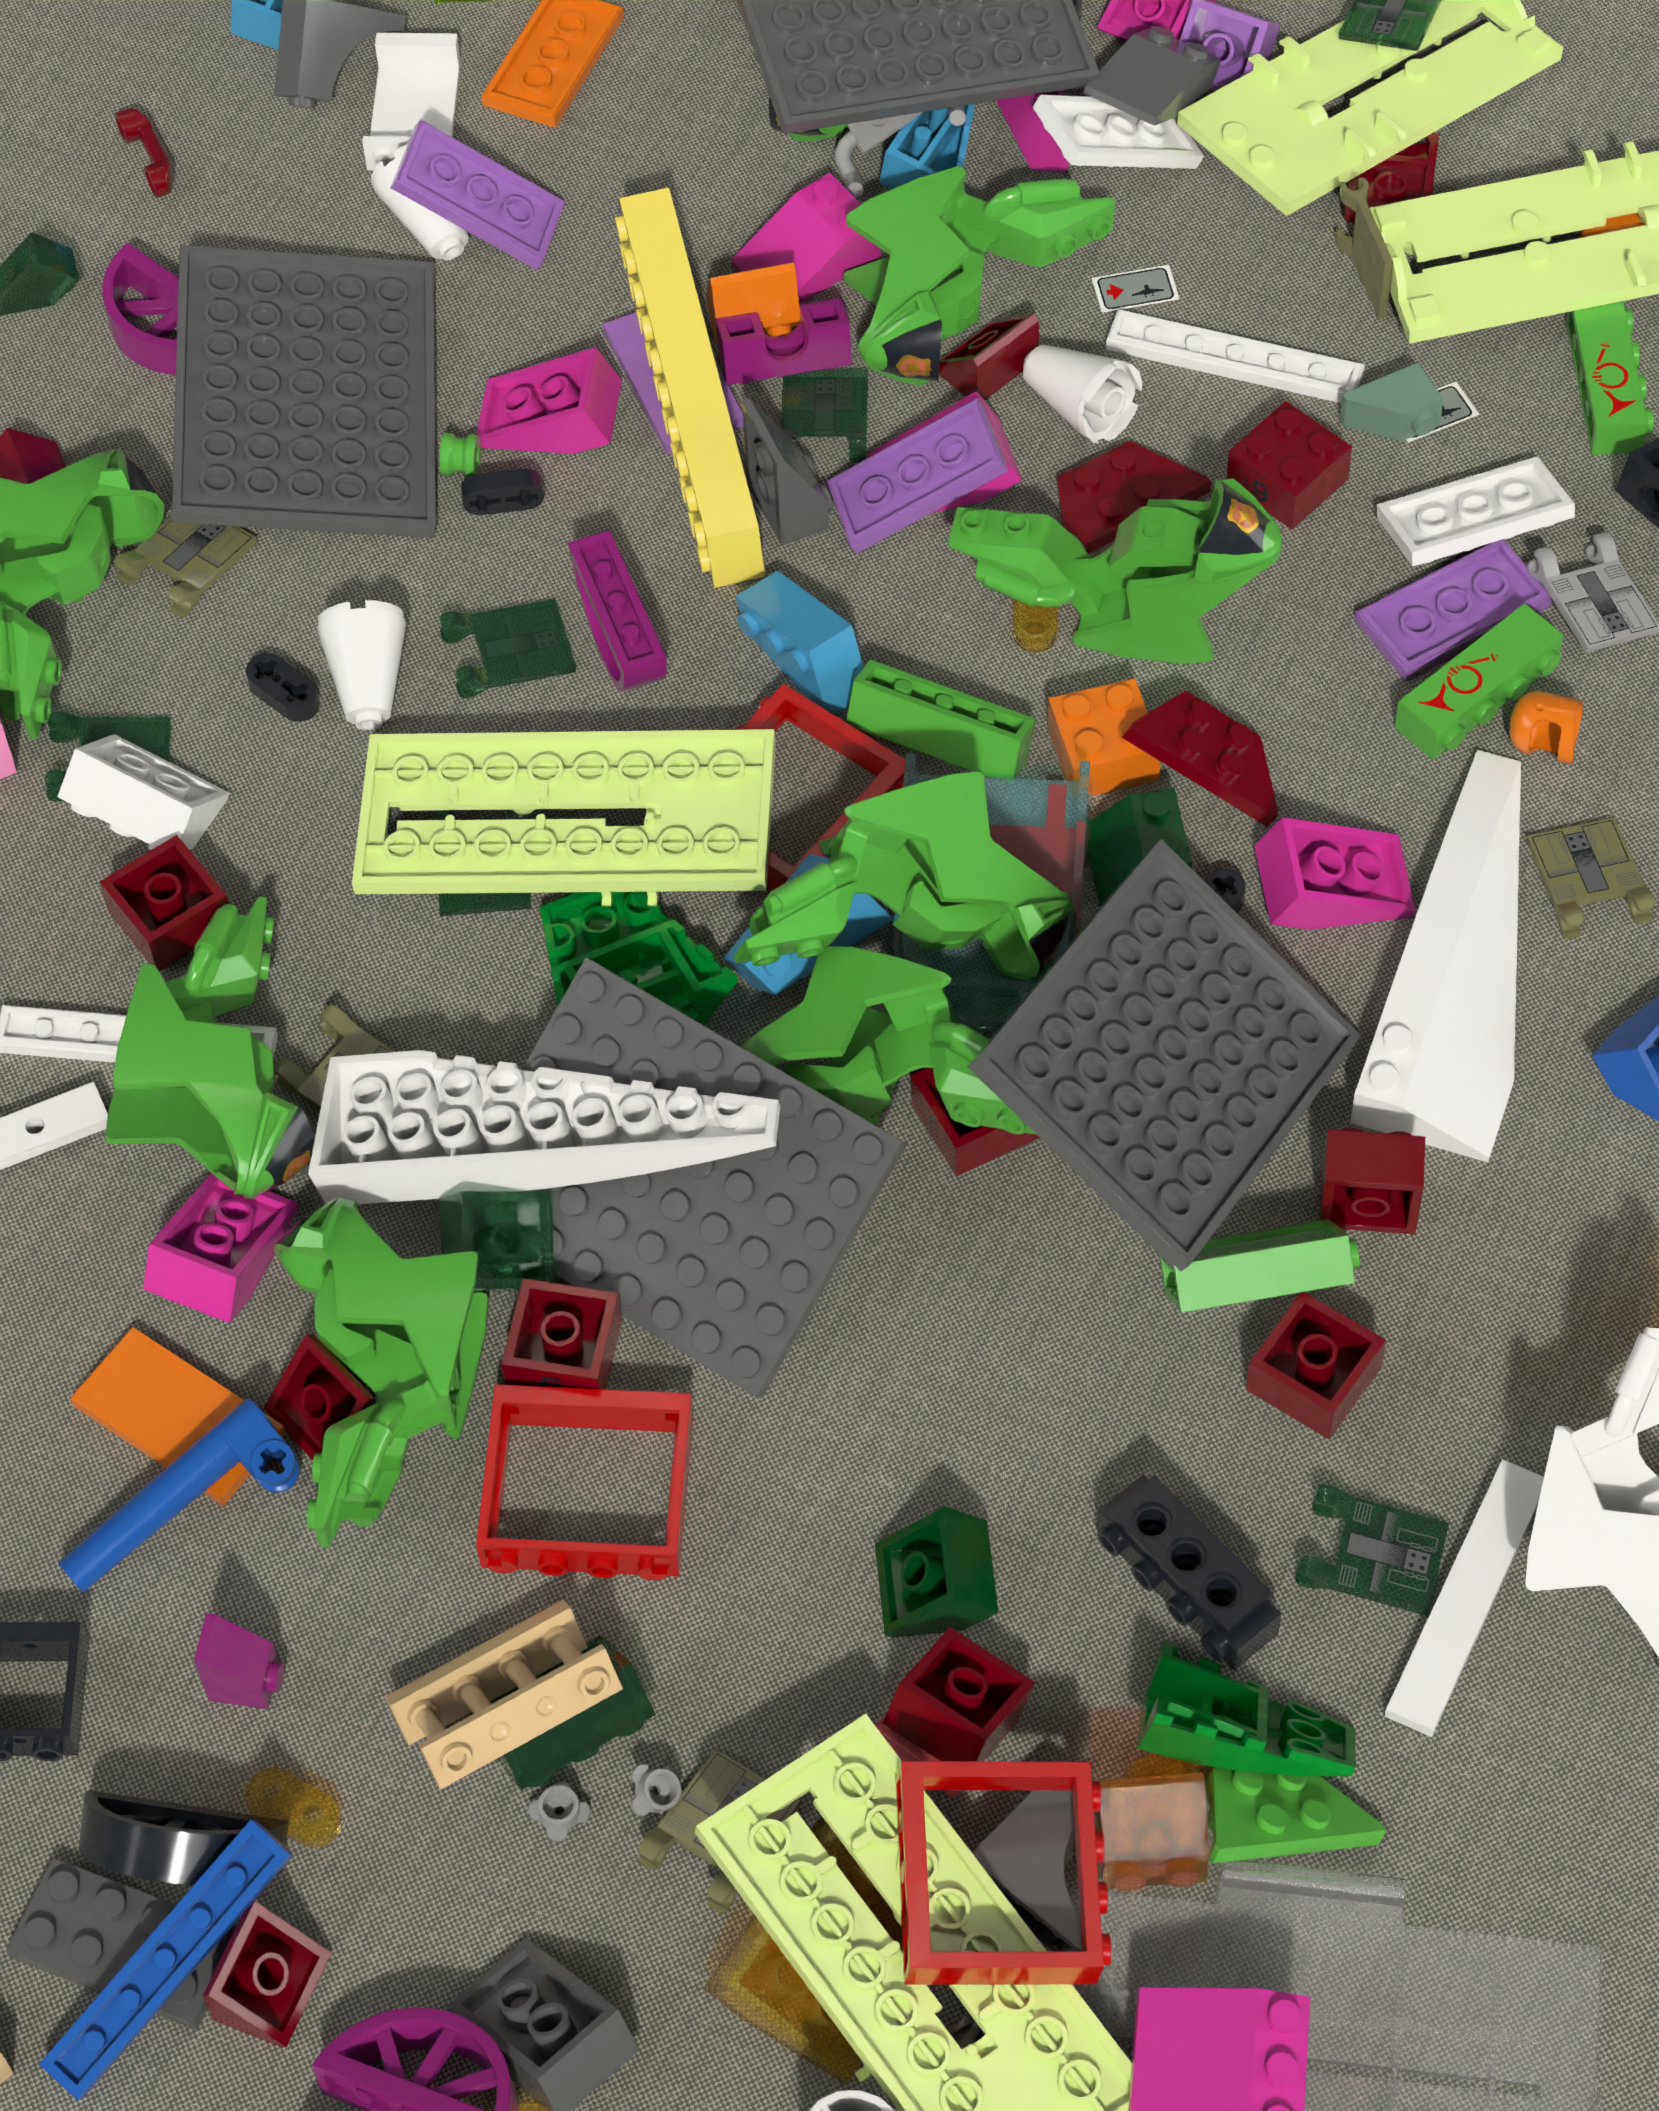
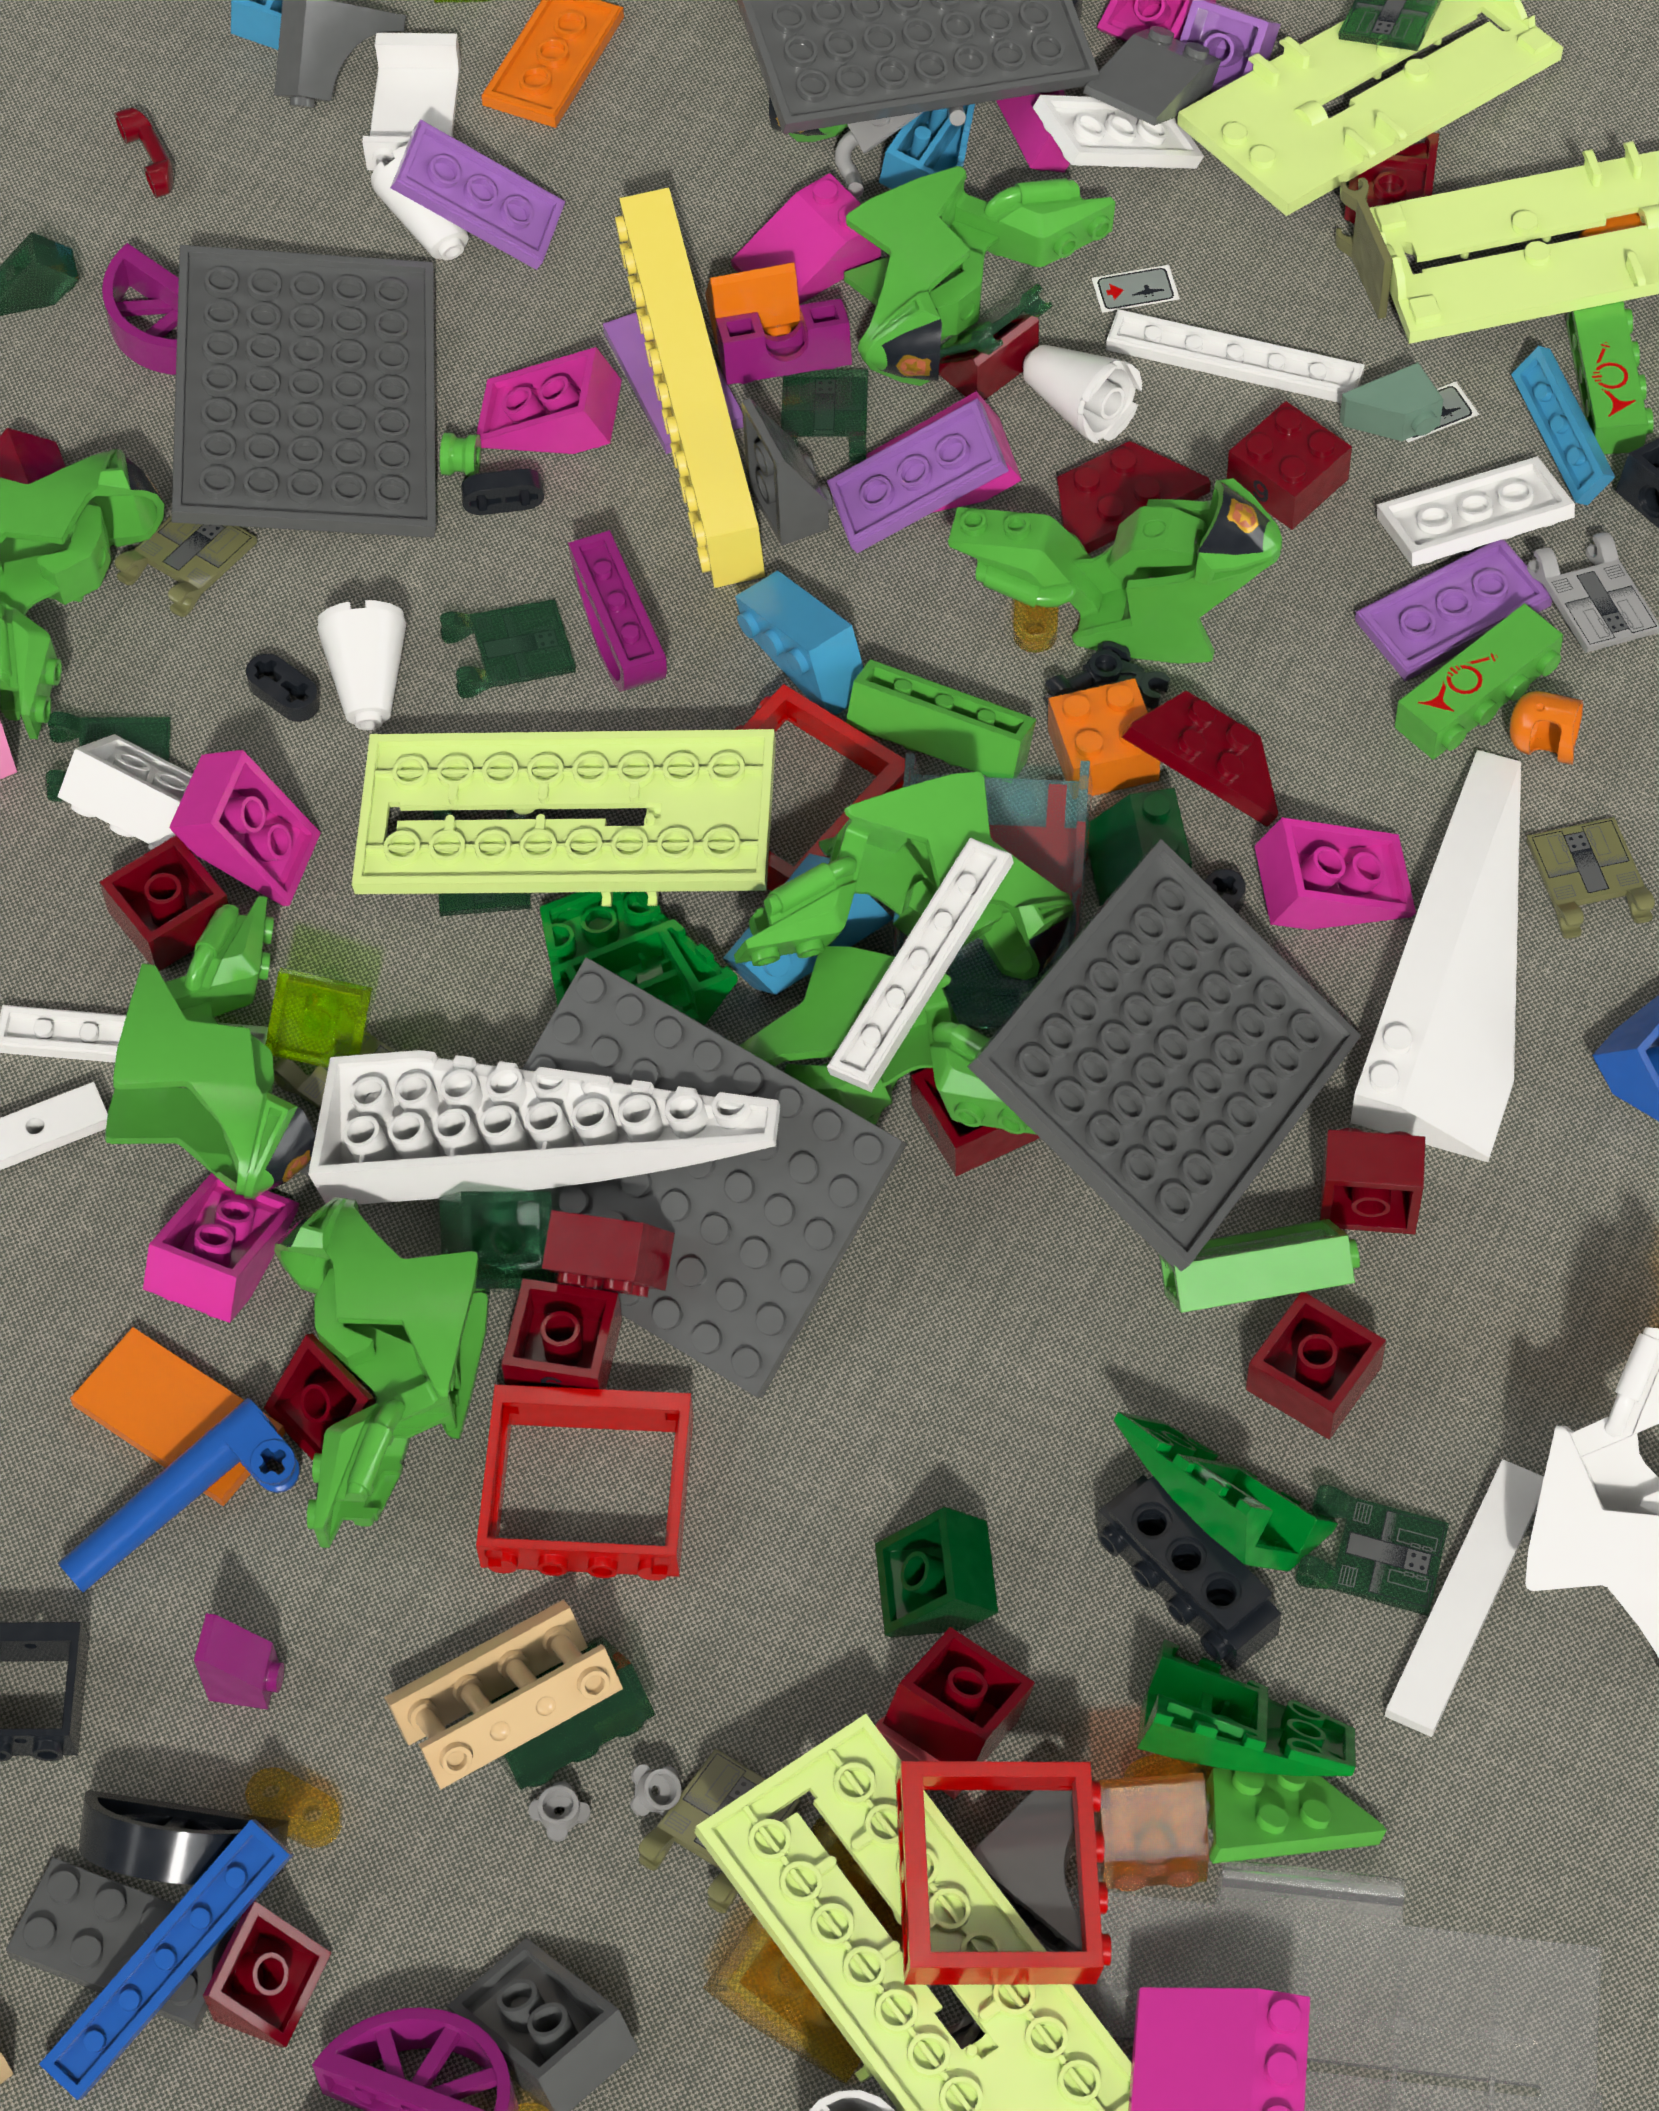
none -> dark pink slope [169,750,321,906]
none -> clear neon green slope [265,967,373,1068]
none -> dark red brick [542,1210,675,1297]
none -> white tile [827,838,1014,1092]
none -> clear green flag [940,284,1053,358]
none -> black piece [1043,641,1170,709]
none -> green wedge [1114,1412,1338,1572]
none -> dark azure plate [1511,346,1615,506]

